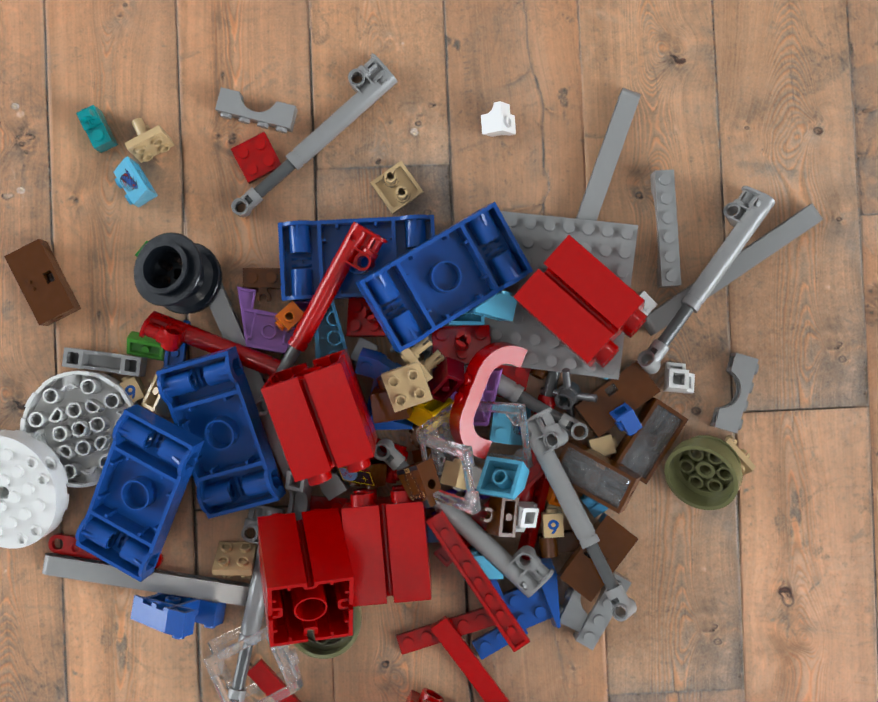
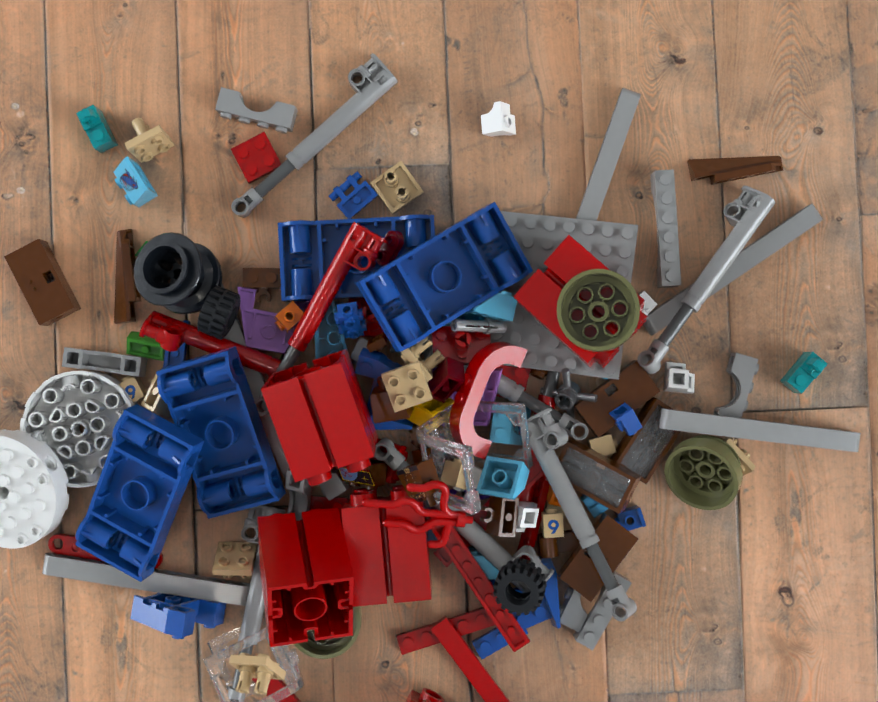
none -> reddish brown wedge [114,229,141,324]
none -> black tyre [197,285,241,340]
none -> tan plate [229,653,286,695]
none -> blue plate [329,171,378,219]
none -> blue brick [334,302,367,339]
none -> red plant [362,480,473,549]
none -> reddish brown plate [366,332,388,353]
none -> dark red plate [376,231,404,266]
none -> light grey pin [450,319,507,335]
none -> black tyre [493,559,547,616]
none -> olive wheel [557,269,640,352]
none -> blue brick [614,505,646,531]
none -> light grey beam [659,408,861,452]
none -> reddish brown wedge [687,156,783,185]
none -> teal hinge [780,352,828,394]

